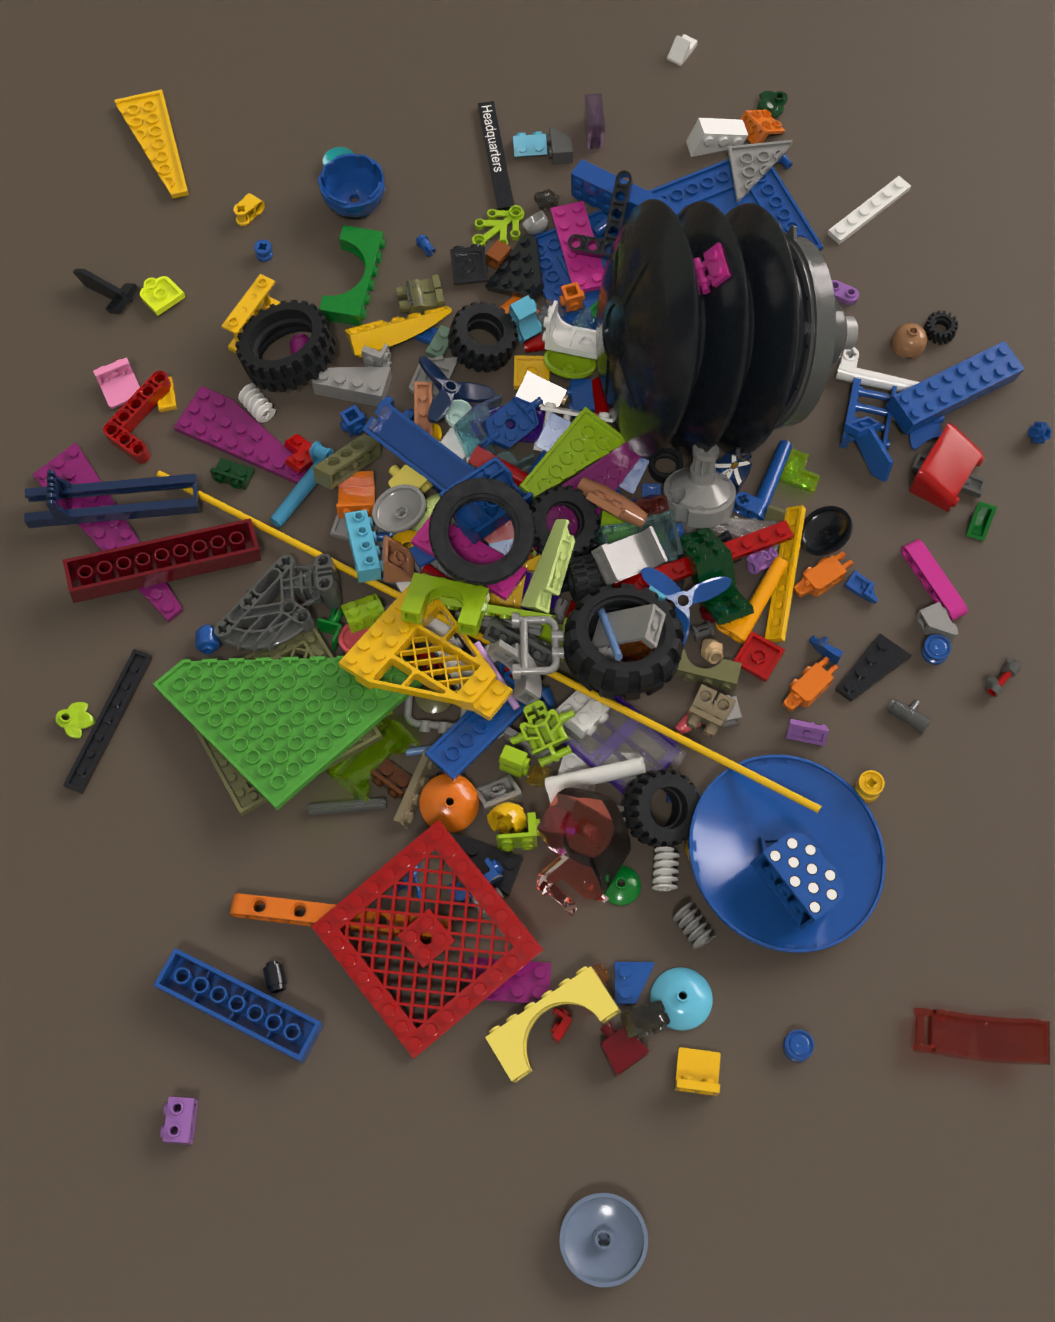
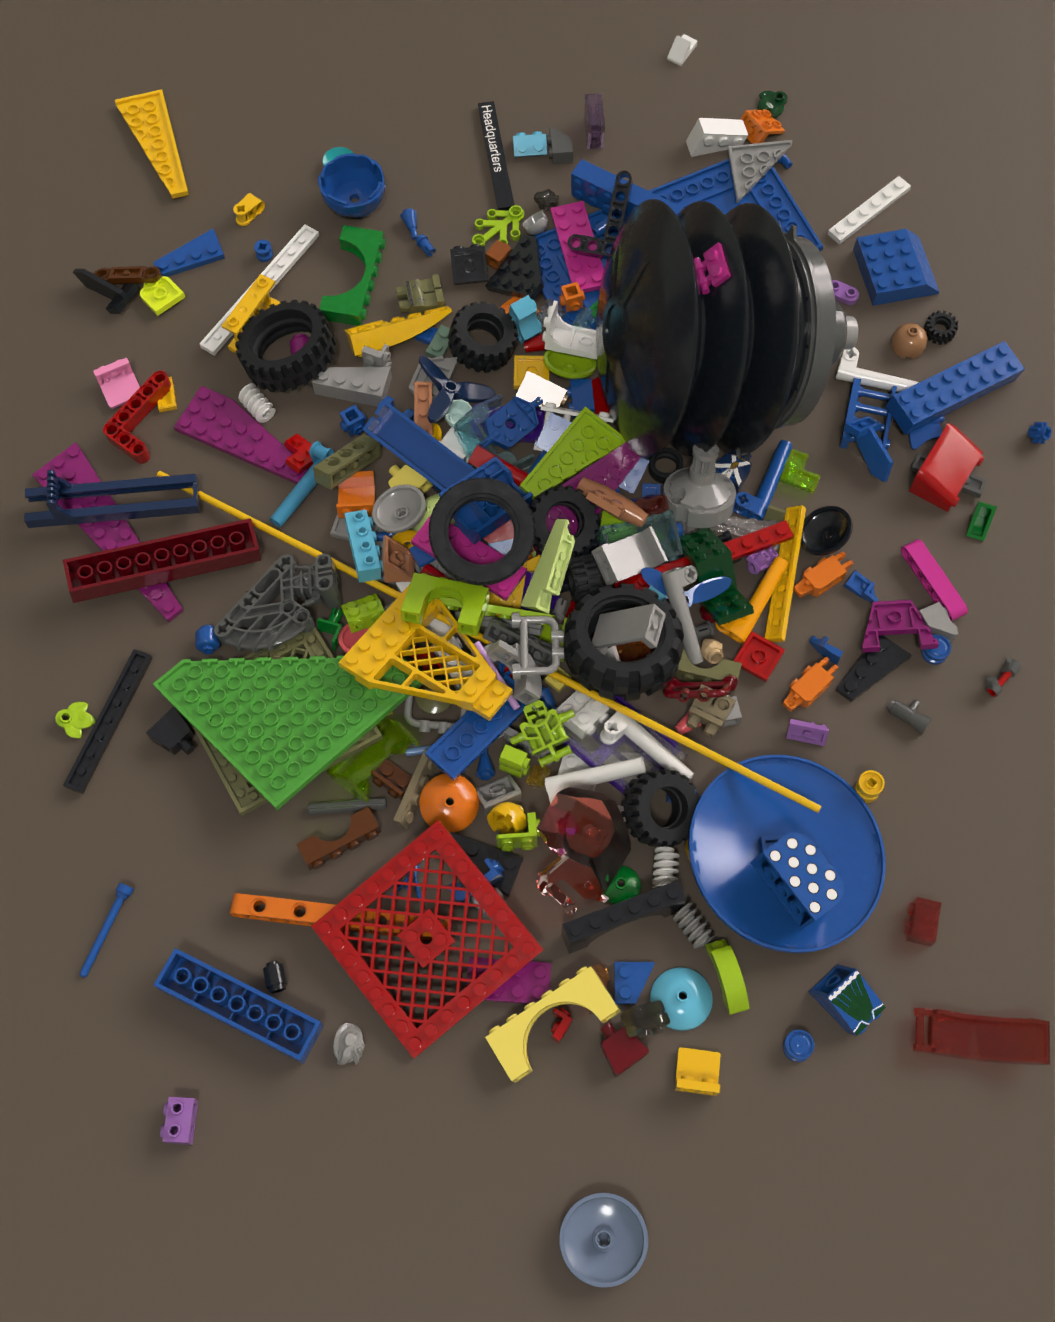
dark green bracket [210,458,255,490] -> none
medium blue bar [598,607,623,660] -> none
none -> blue piece [80,883,134,978]
none -> reddish brown plate [94,266,162,284]
none -> black torso [146,707,196,755]
none -> blue wing [153,228,225,277]
none -> white plate [200,224,319,356]
none -> reddish brown arch [296,807,381,870]
none -> light grey hat [333,1023,365,1065]
none -> blue cone [400,208,418,240]
none -> blue cone [476,748,495,780]
none -> light yellow plate [545,667,572,693]
none -> black arch [561,880,687,954]
none -> white axle [600,711,694,781]
none -> light grey axle [661,565,704,665]
none -> dark red bar [663,674,738,703]
none -> lime arch [705,939,750,1015]
none -> slope [808,964,886,1036]
none -> blue slope [853,229,939,306]
none -> magenta wing [862,600,939,652]
none -> clear red brick [904,897,941,947]

